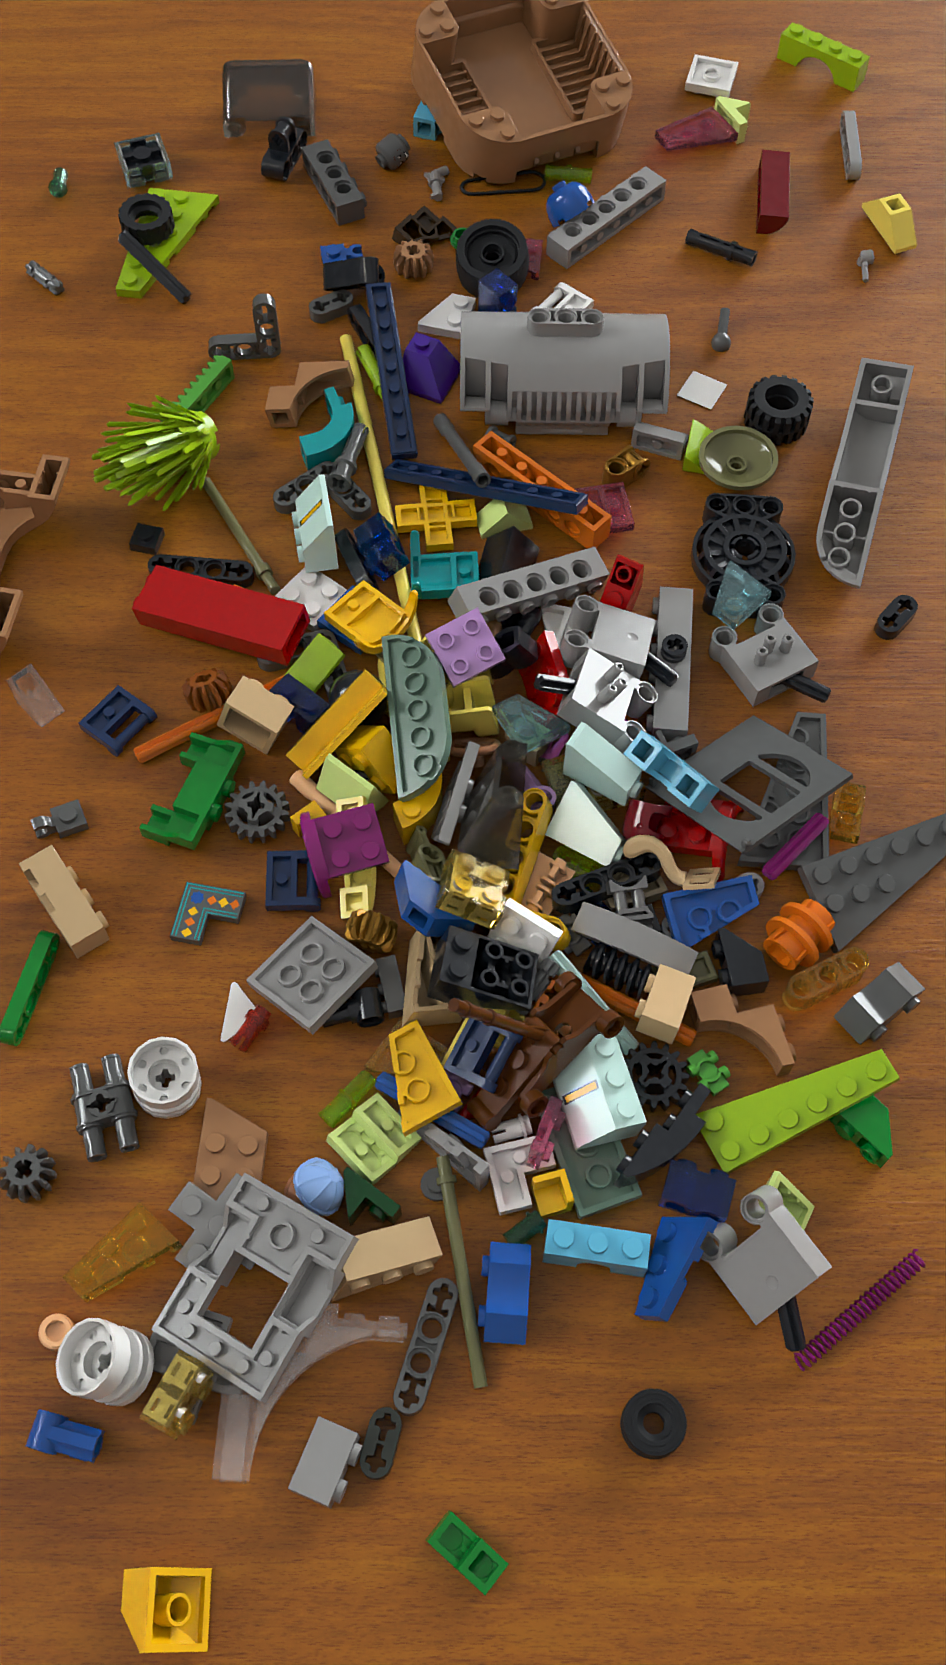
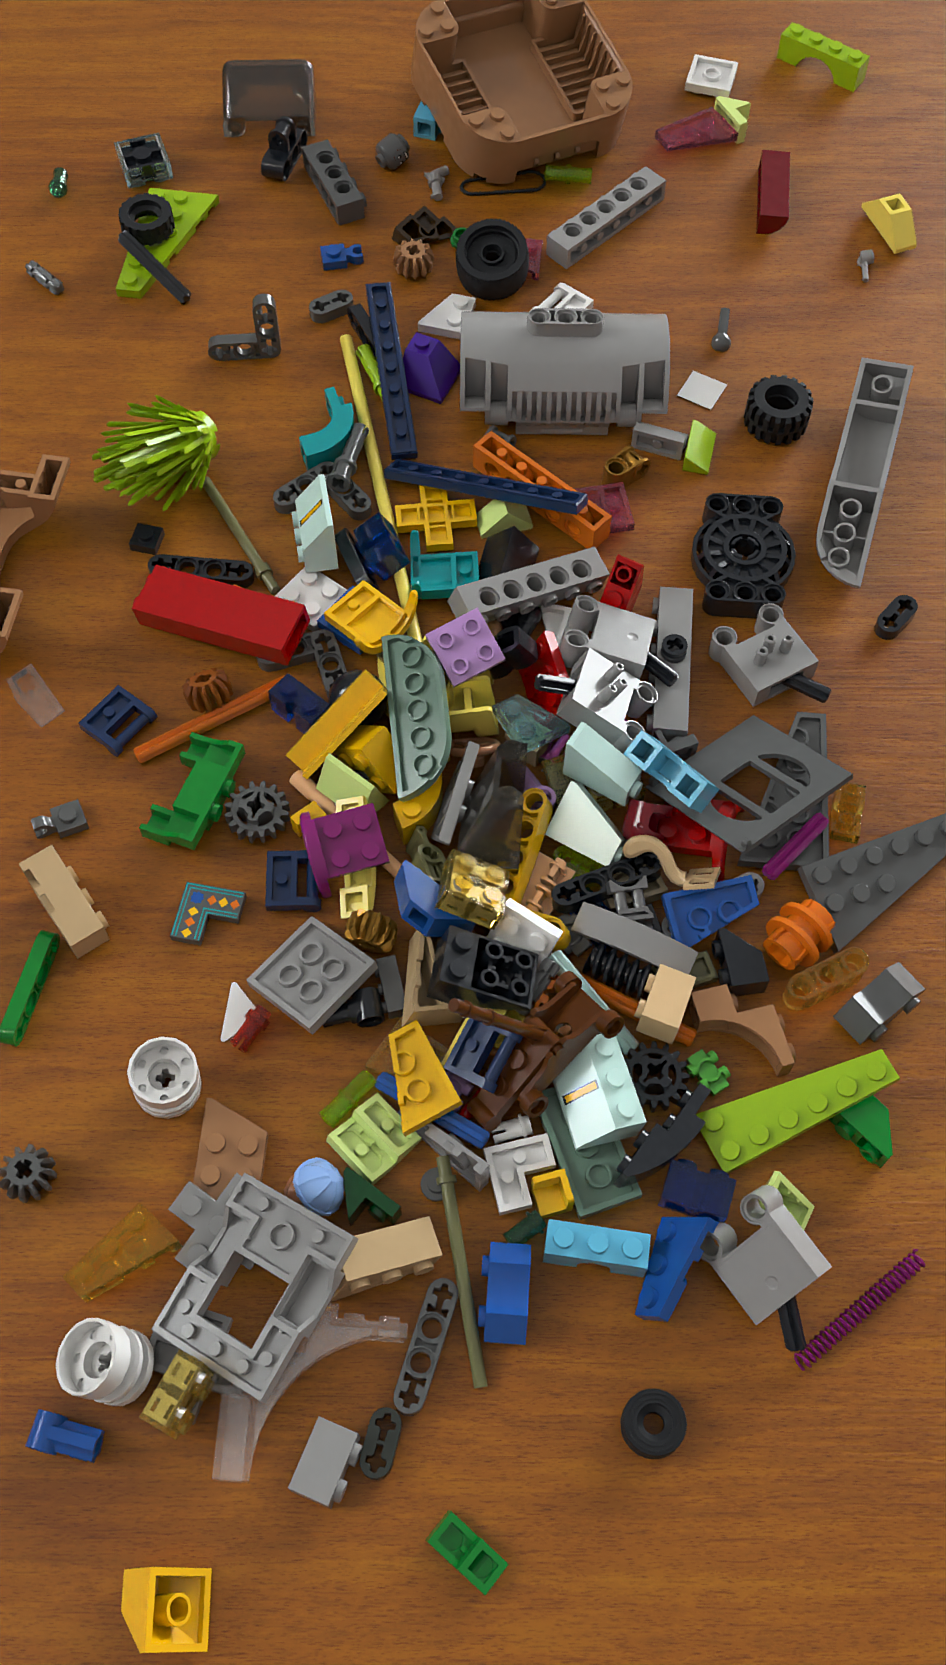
light nougat tile [38,1313,75,1351] -> none
dark grey pin [69,1054,140,1162] -> none
bright green gear [160,355,235,422] -> none
tan piece [217,676,294,755] -> none
medium nougat arch [265,360,355,428] -> none
lime slope [284,634,346,699] -> none
black piece [323,257,385,291] -> none
dark grey piece [433,413,491,488] -> none
clear blue brick [478,268,518,312] -> none
clear pink wing [526,1096,566,1170] -> none
blue cylinder [546,180,595,228] -> none
black pin [685,228,758,267] -> none
olive dish [699,426,778,490] -> none
clear light blue wing [712,561,772,630] -> none
light grey beam [840,110,862,180] -> none

